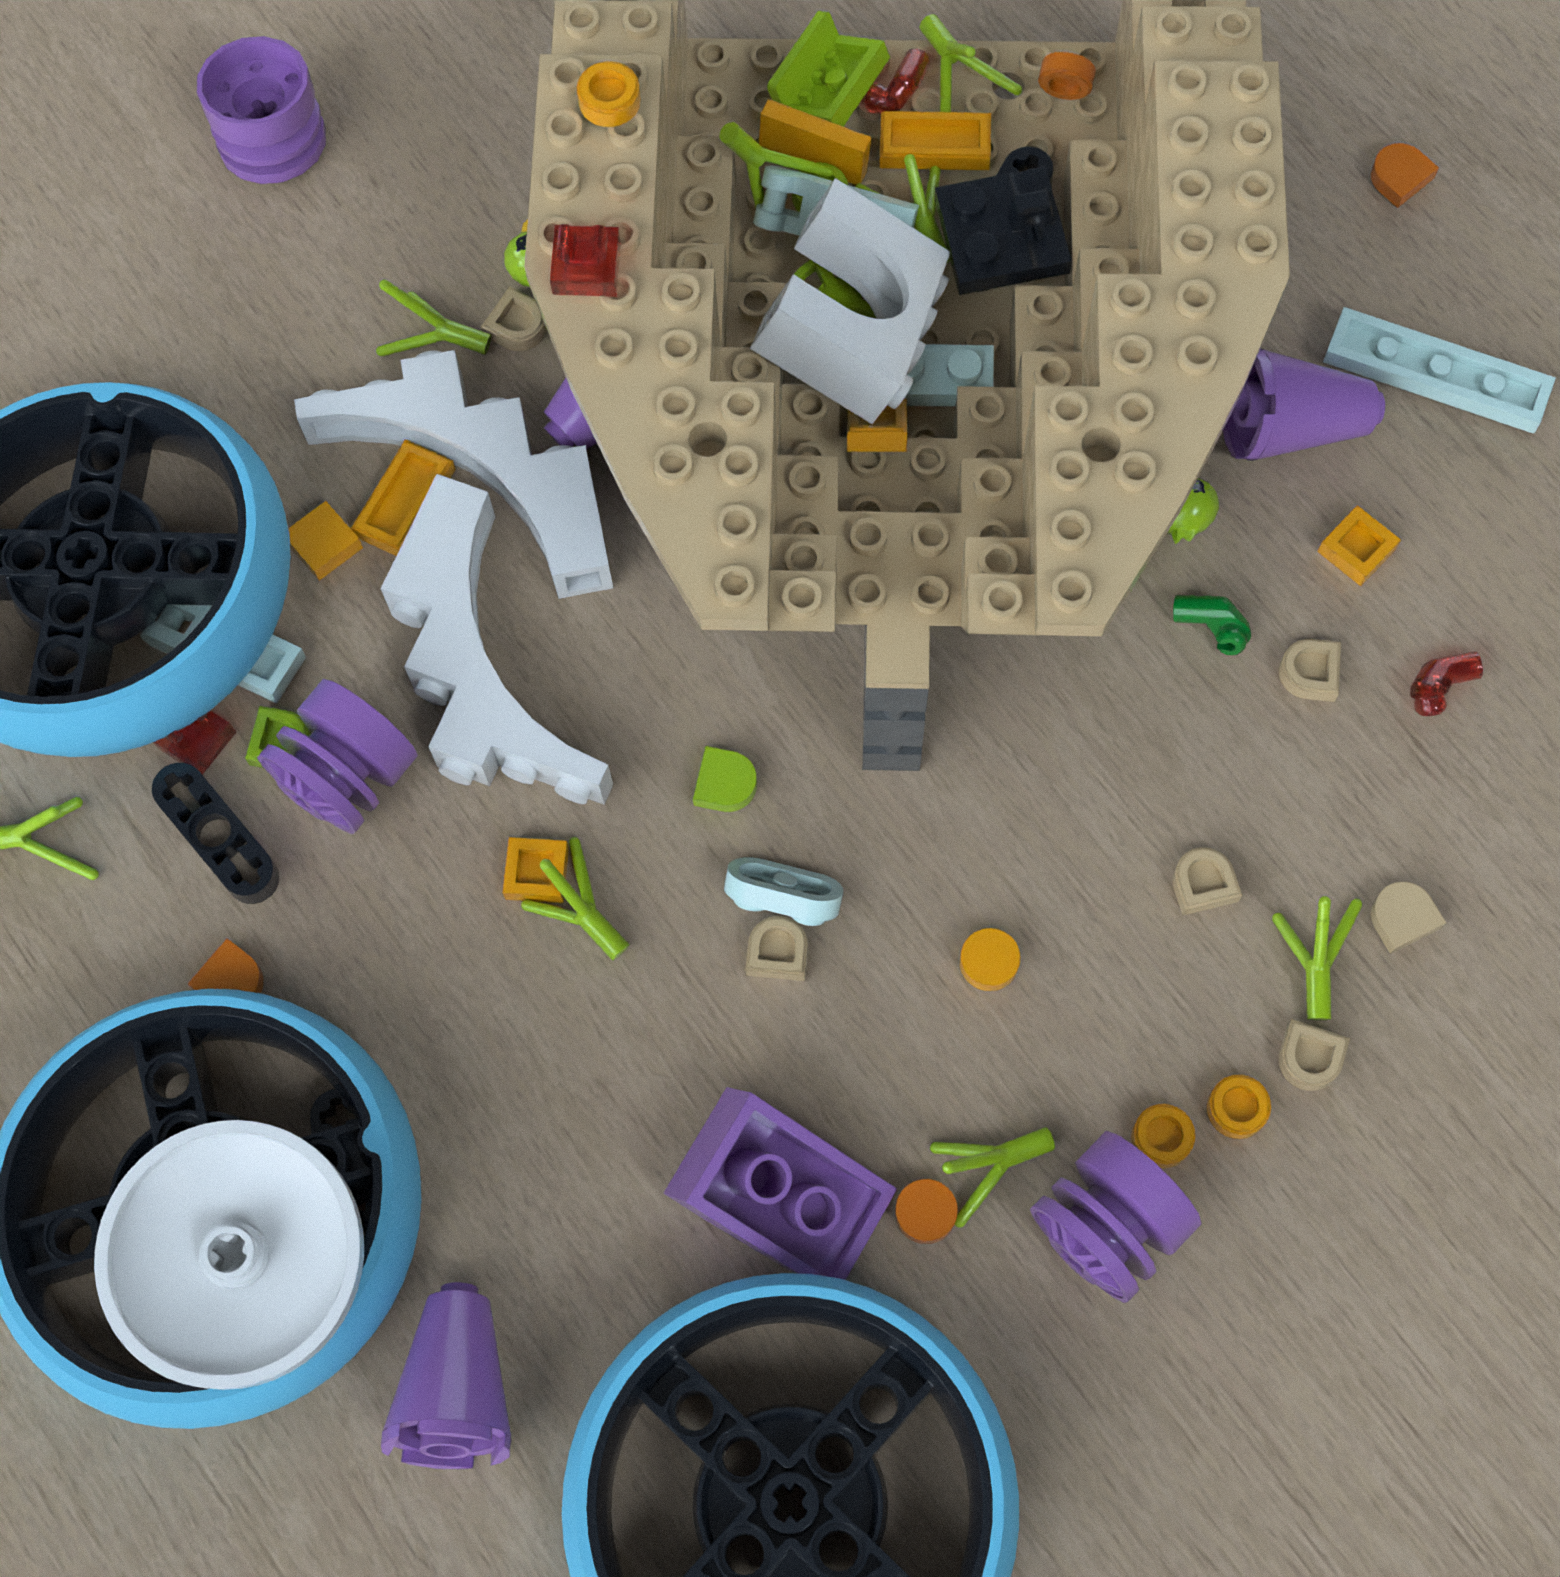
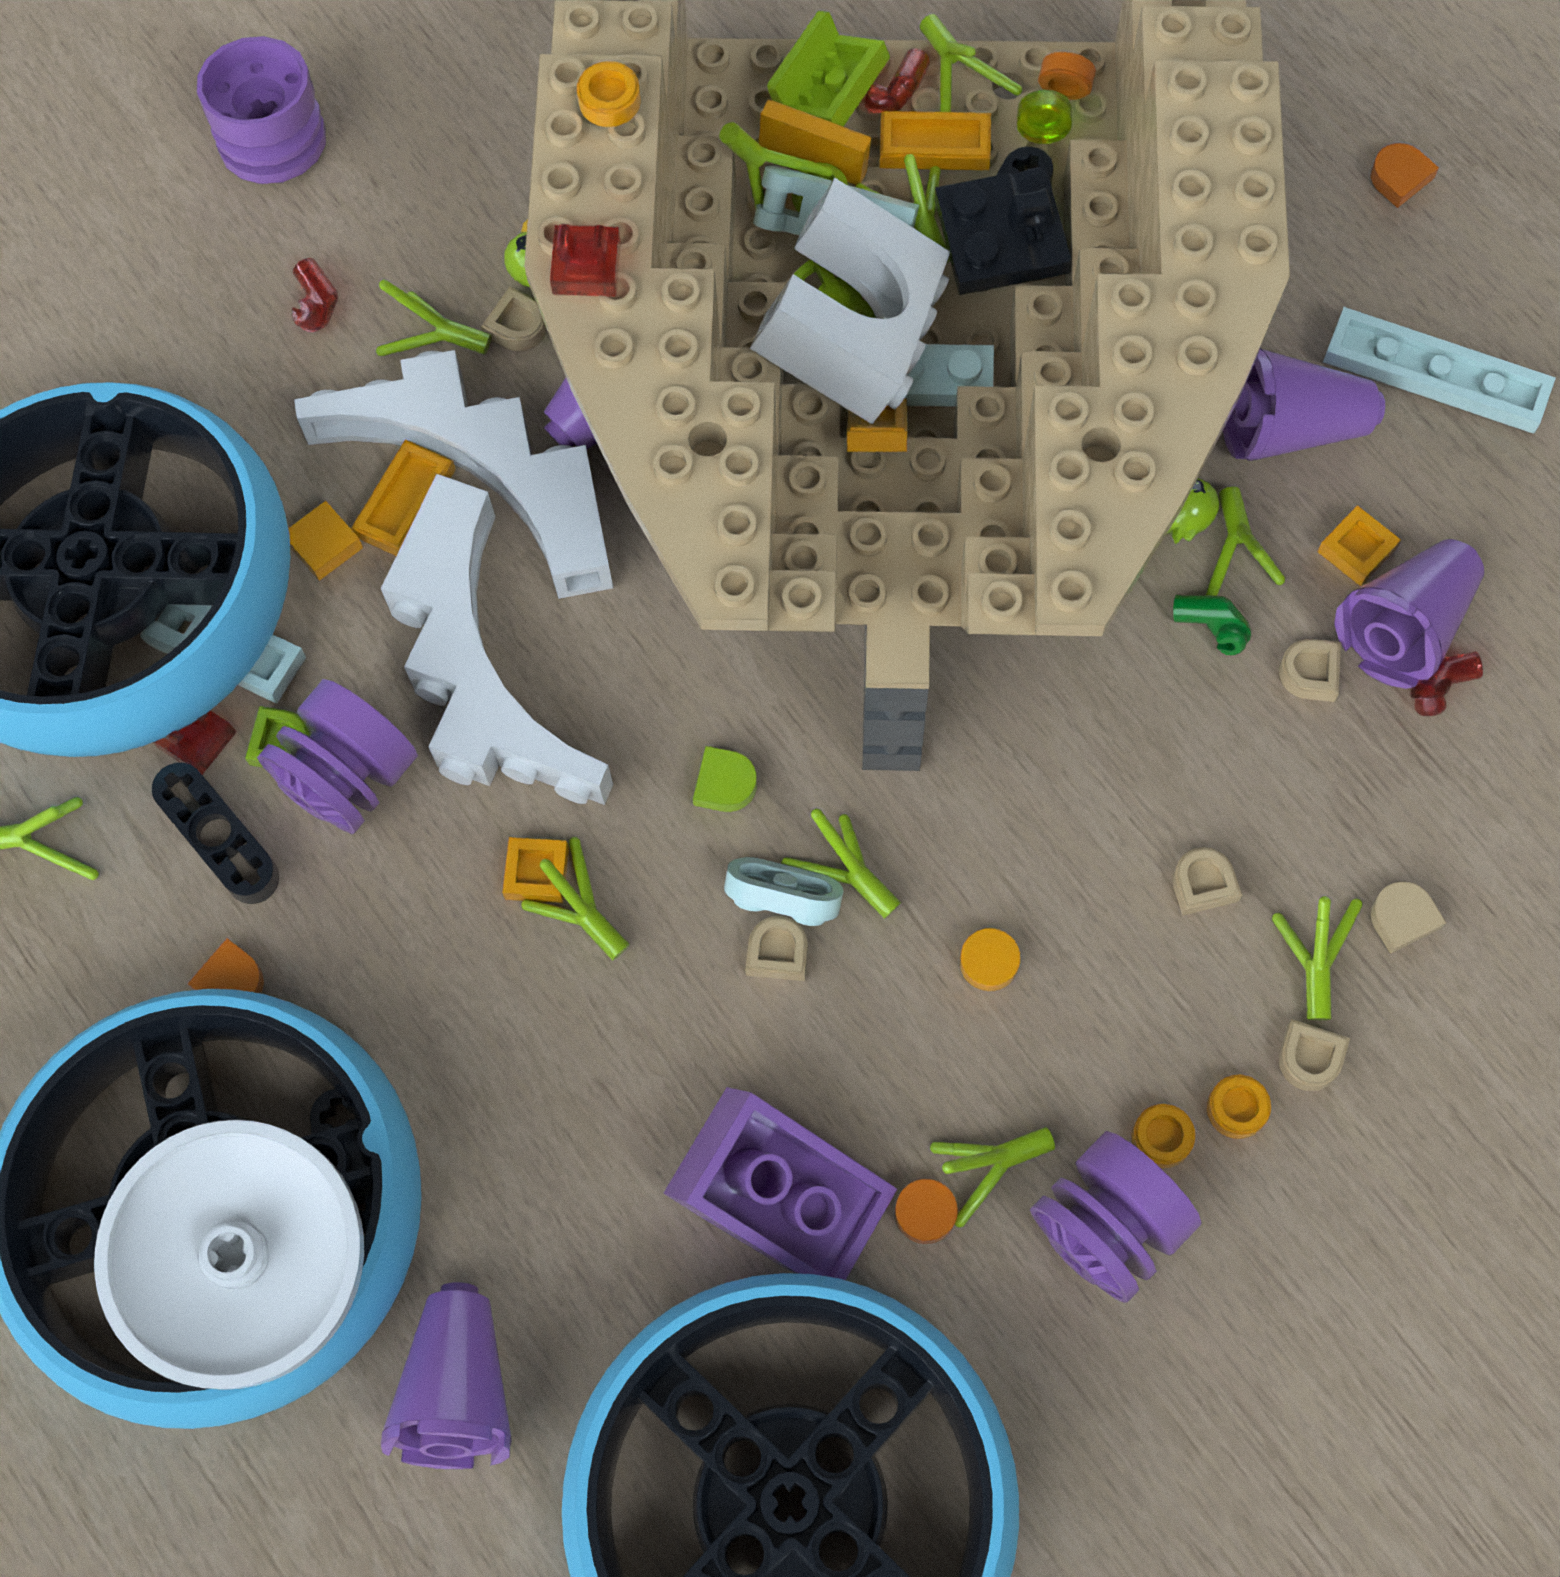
none -> clear red arm [291,258,338,333]
none -> lime plant [781,808,901,919]
none -> clear neon green tile [1017,90,1073,144]
none -> lime plant [1205,486,1285,596]
none -> medium lavender cone [1334,539,1484,689]

